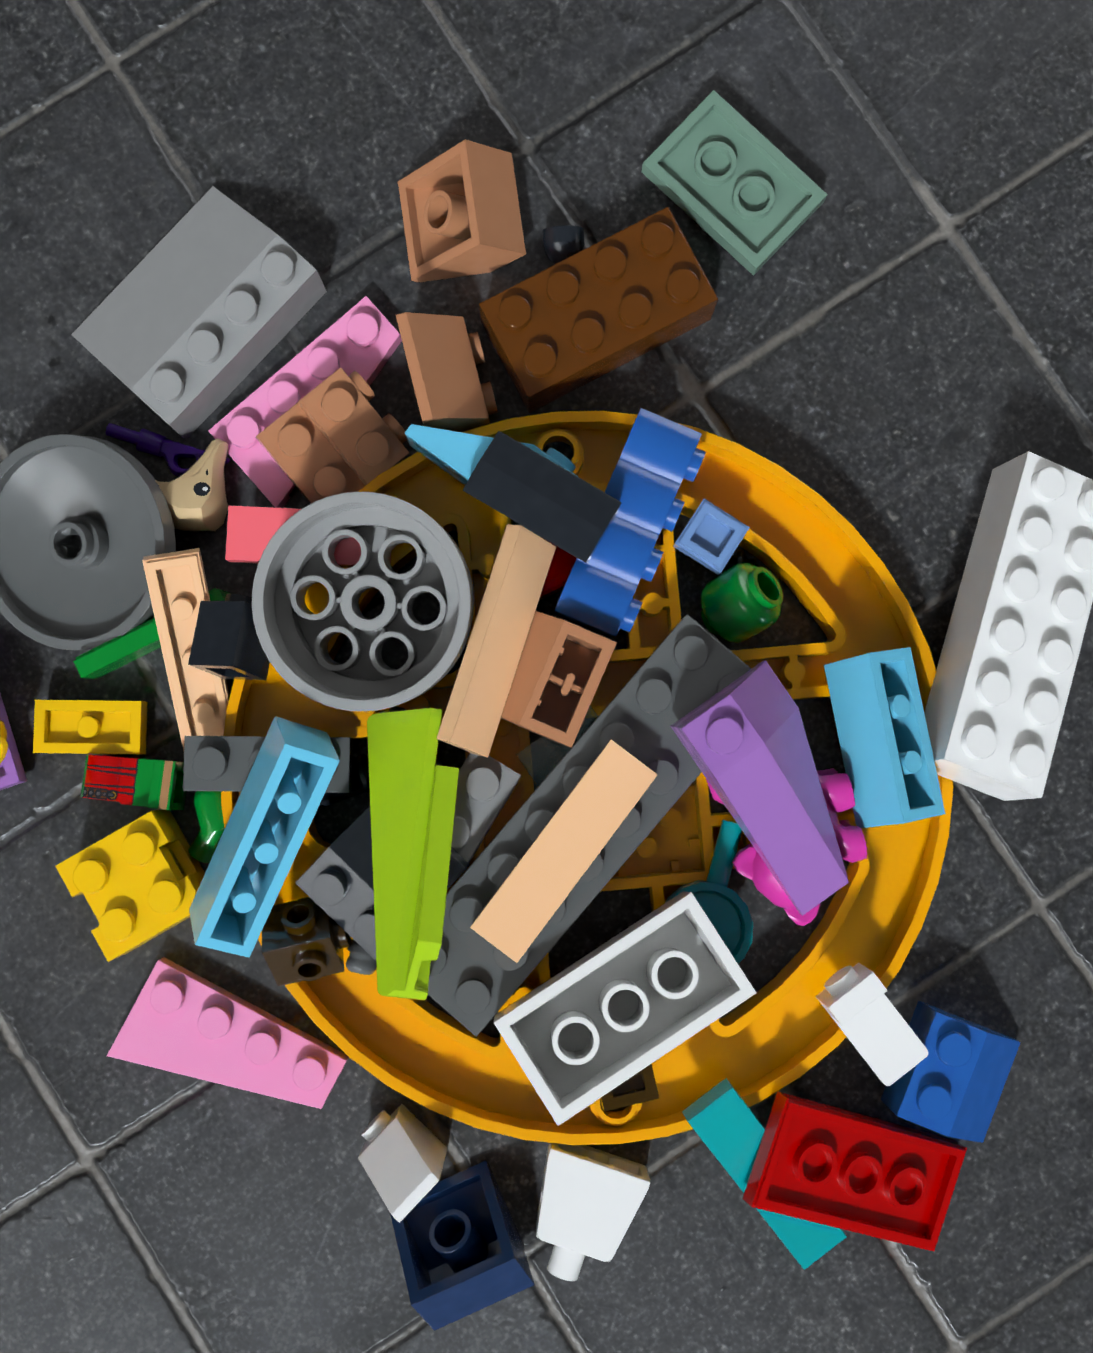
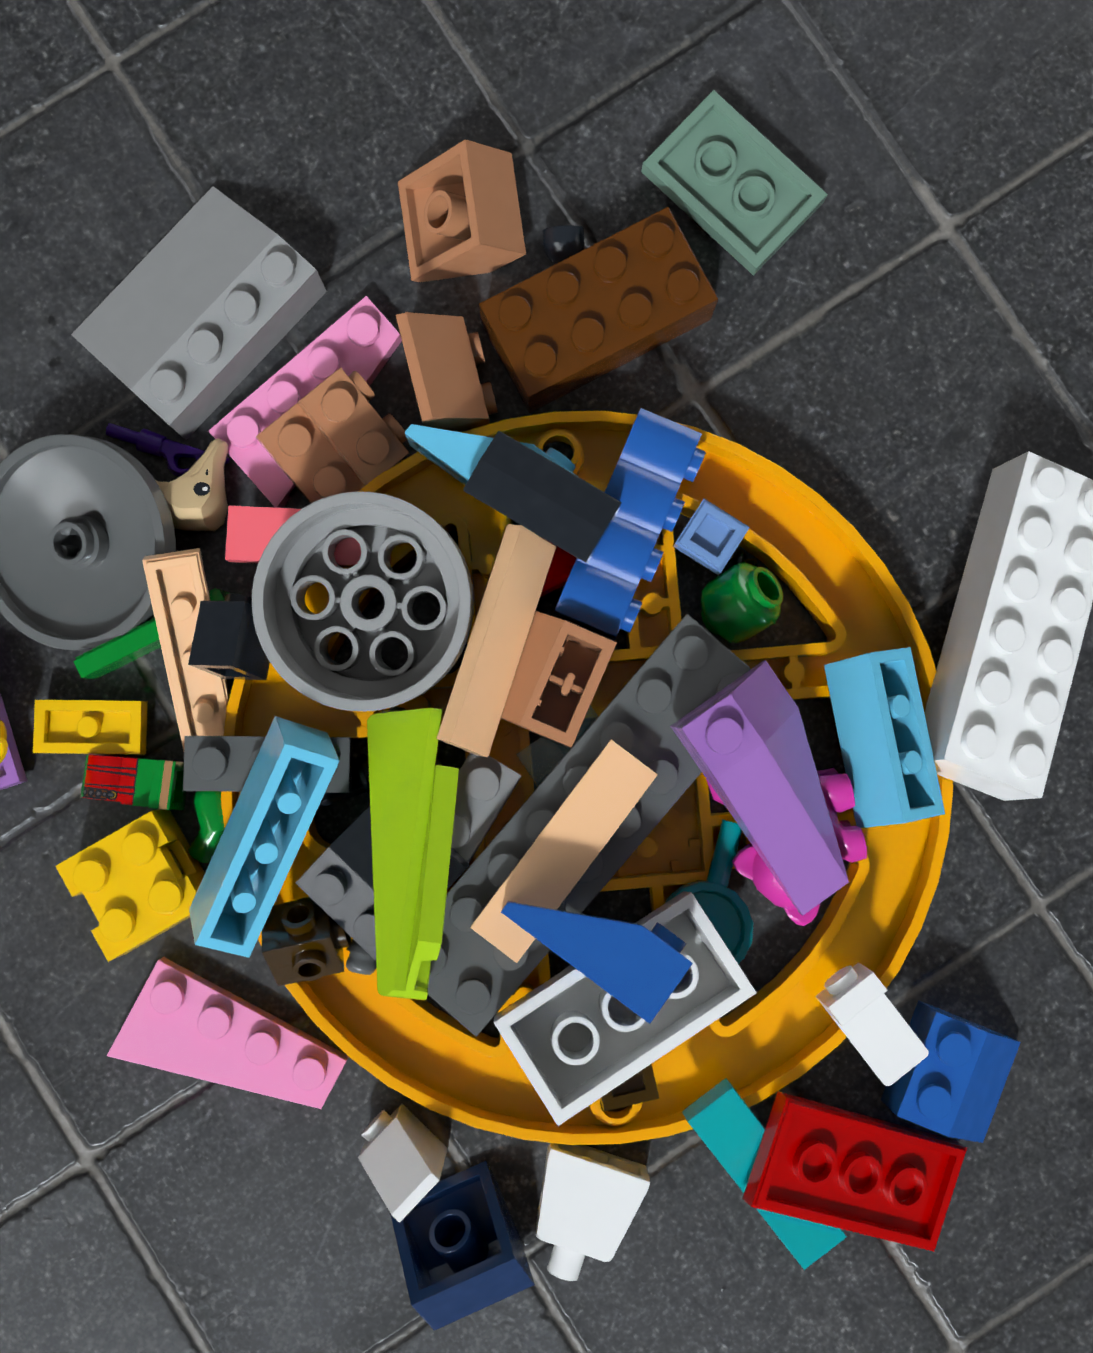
none -> blue slope [501,901,693,1024]

